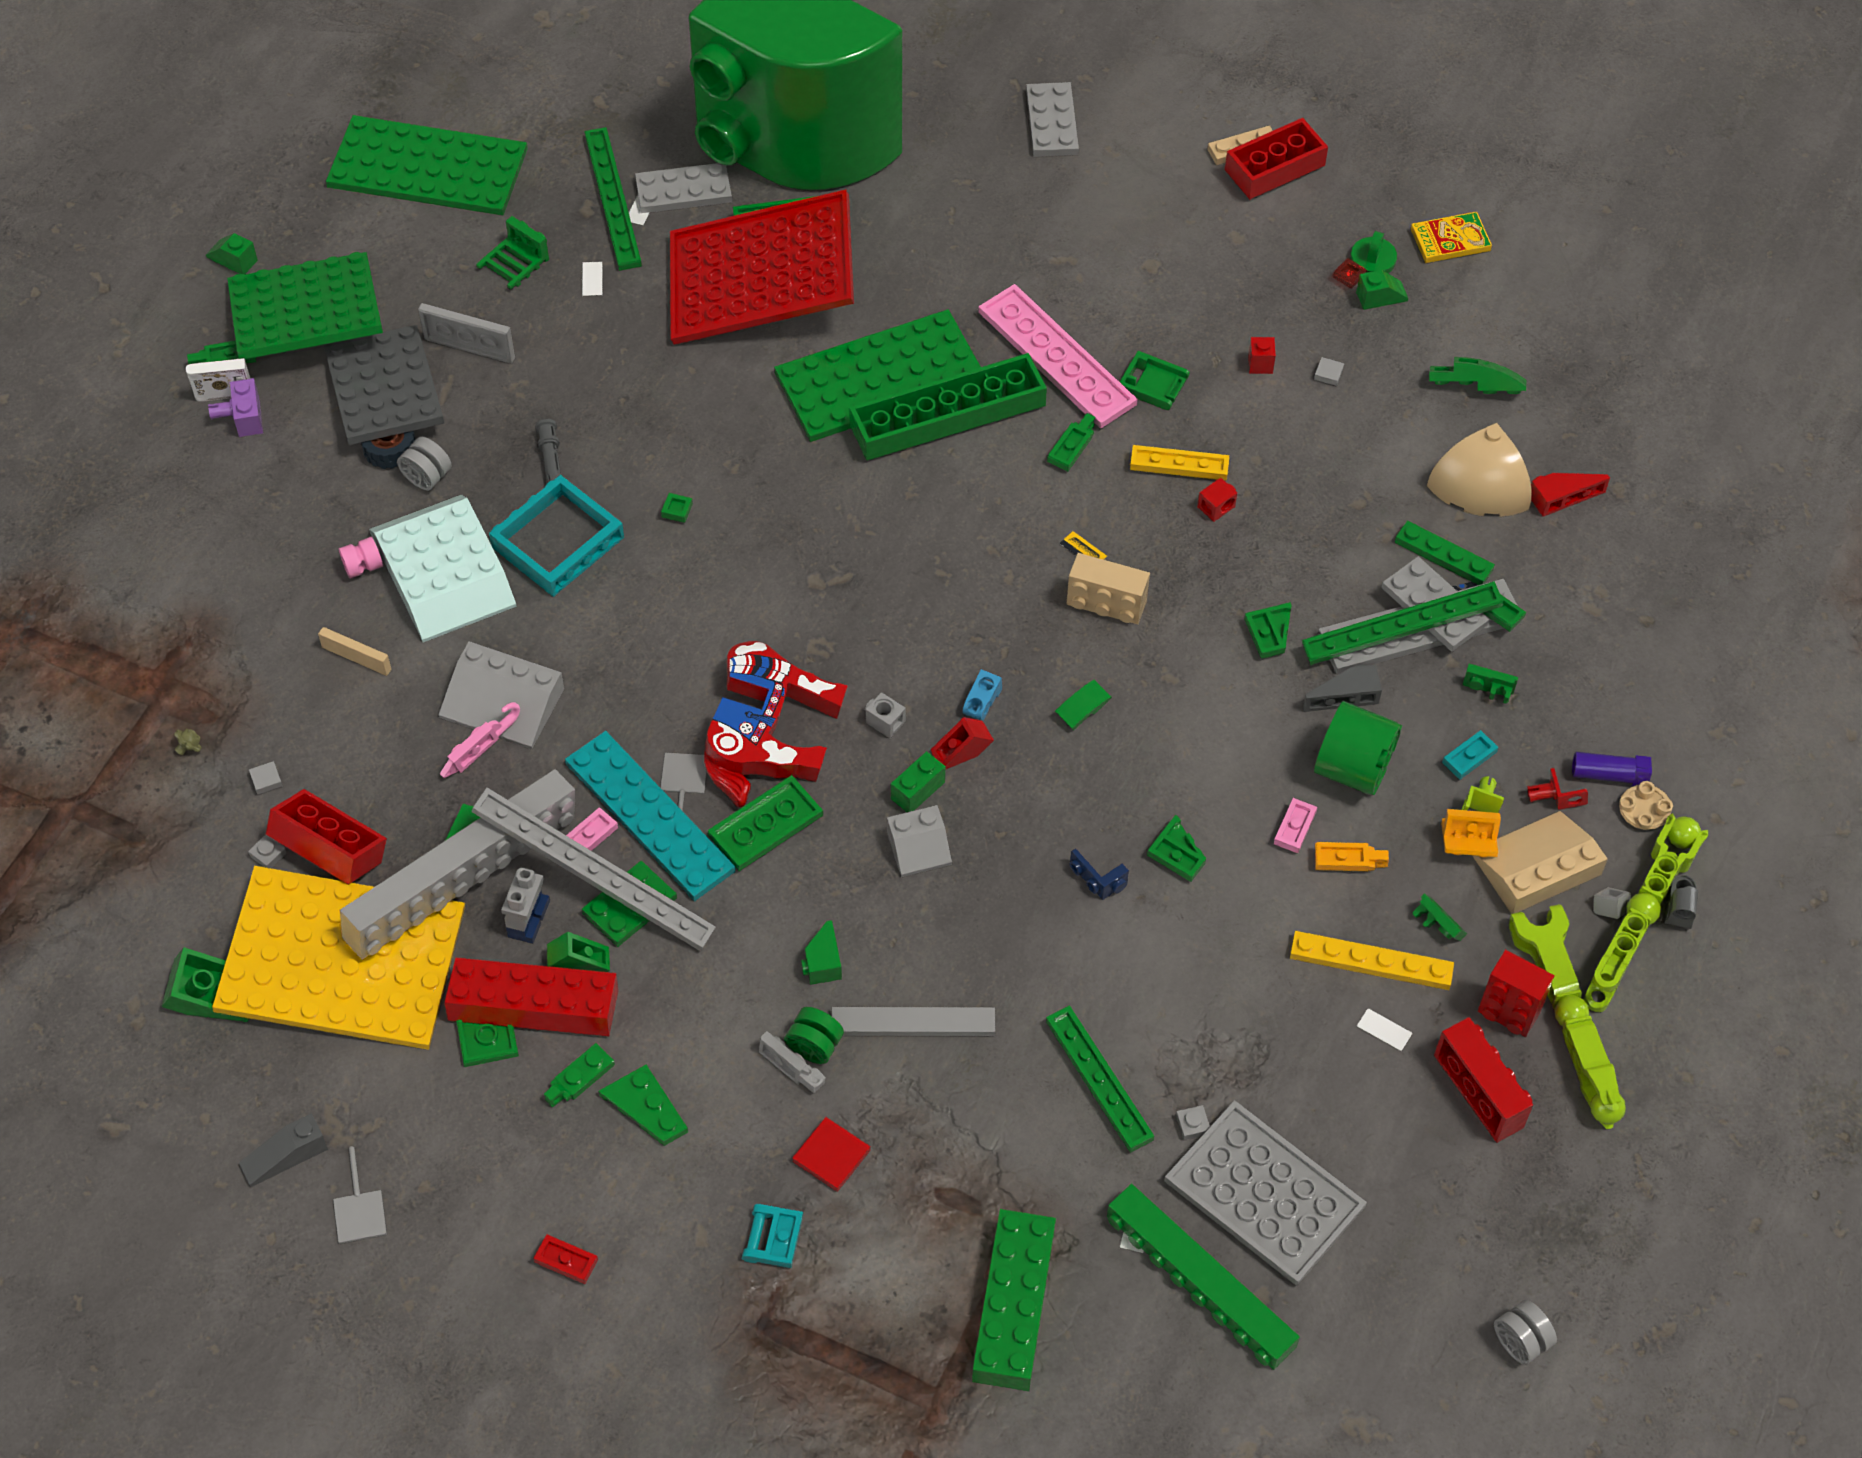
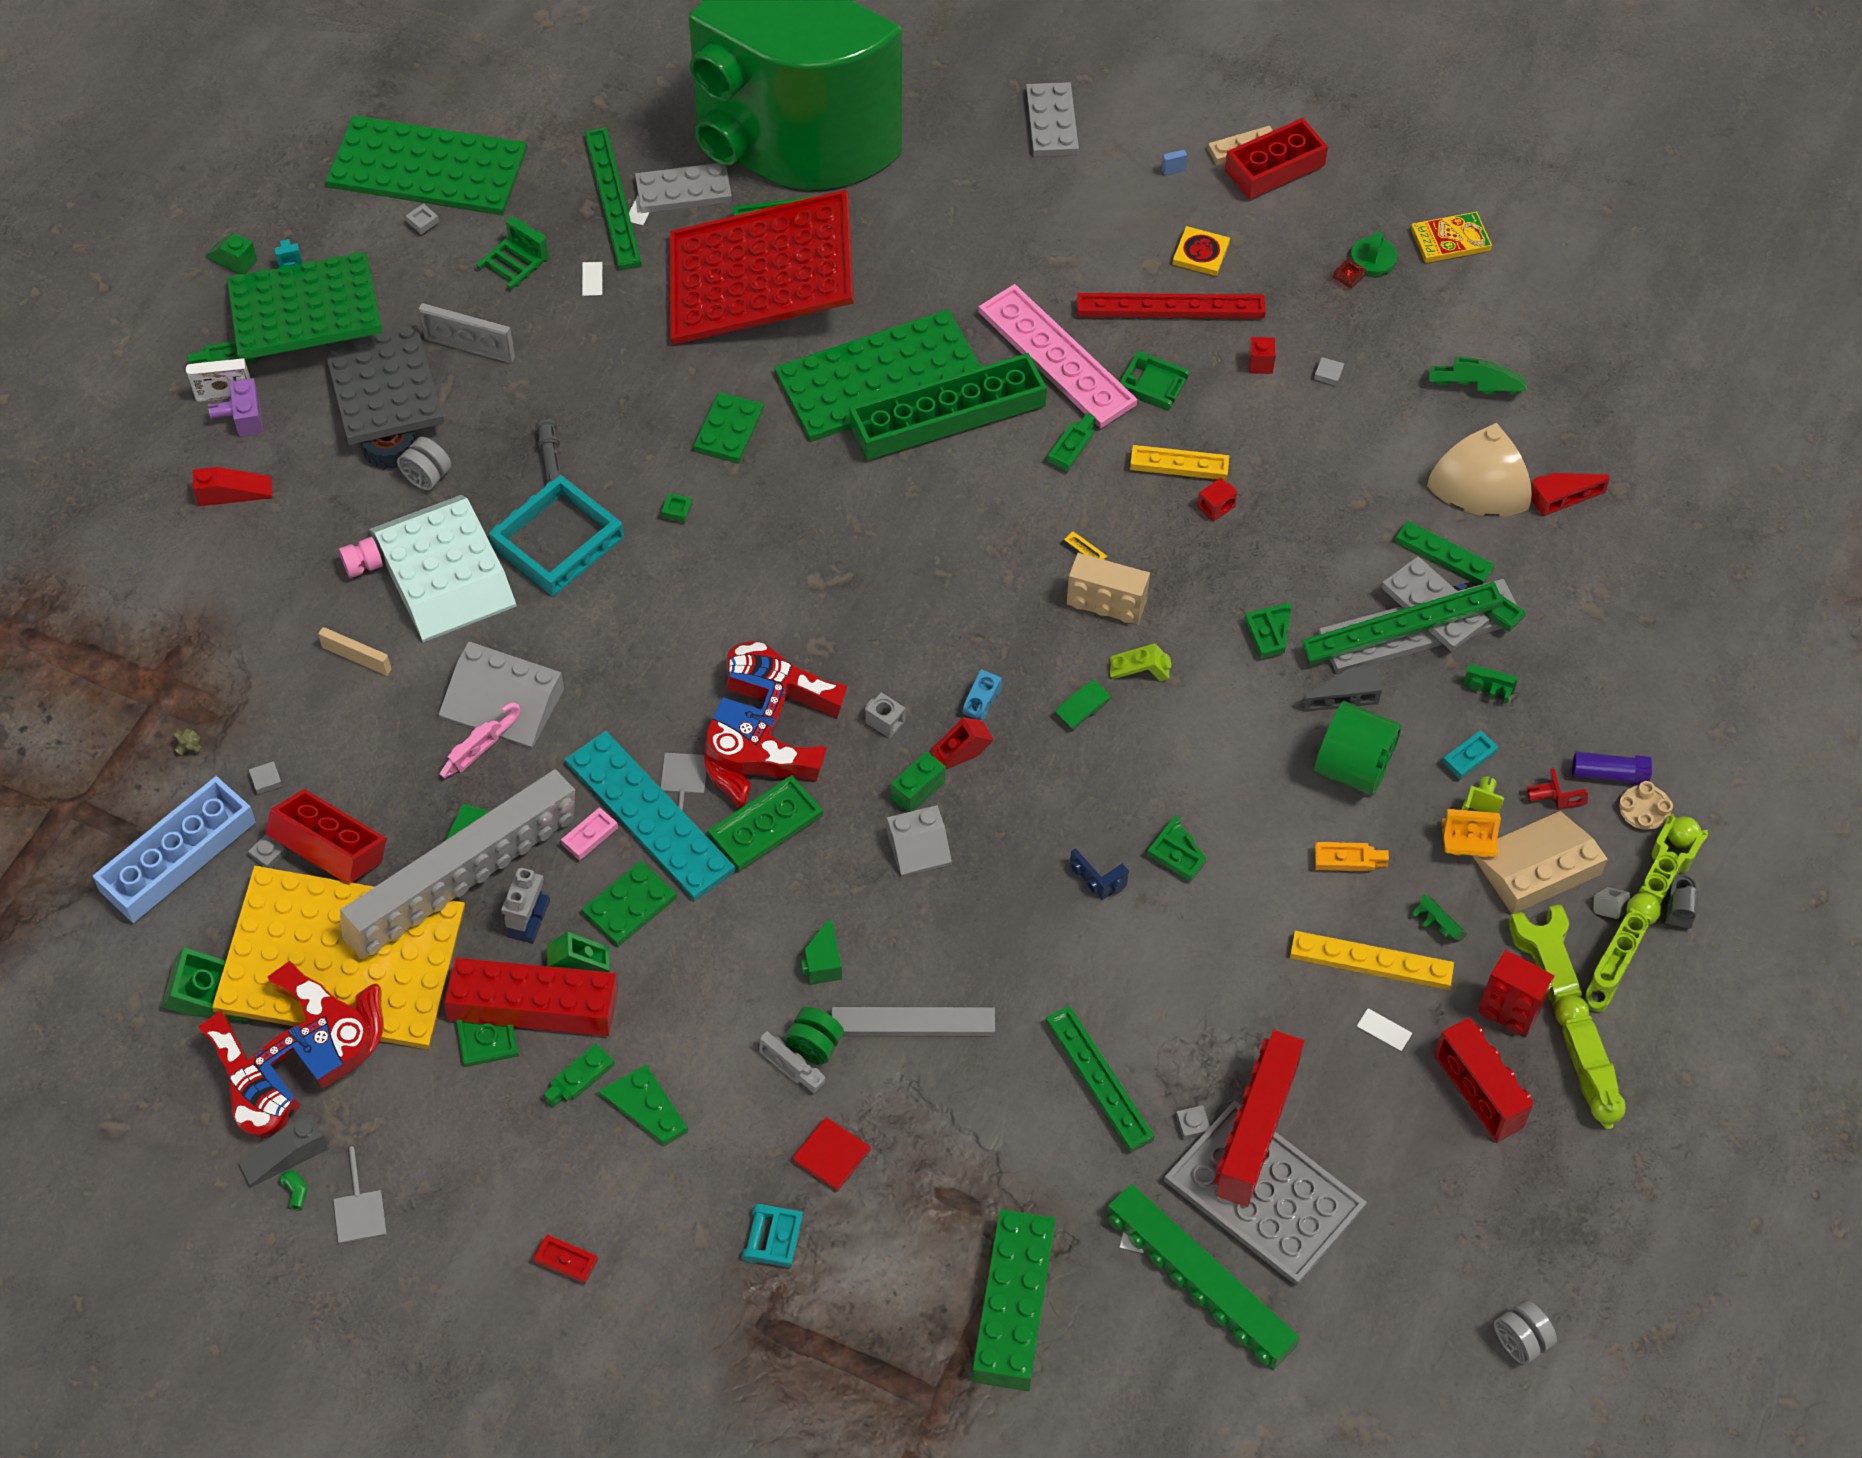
light grey plate [472,788,715,951] -> none
bright pink plate [1274,798,1317,853] -> none
green slope [1356,270,1408,310] -> none
none -> light blue brick [92,776,256,923]
none -> red slope [192,467,273,507]
none -> animal [198,961,384,1138]
none -> teal tile [274,239,302,268]
none -> green arm [280,1170,308,1211]
none -> light grey plate [406,204,439,234]
none -> green plate [693,392,764,464]
none -> red plate [1077,293,1266,319]
none -> lime bracket [1110,643,1171,682]
none -> medium blue tile [1162,150,1187,176]
none -> tile [1172,226,1230,276]
none -> red brick [1214,1029,1305,1207]

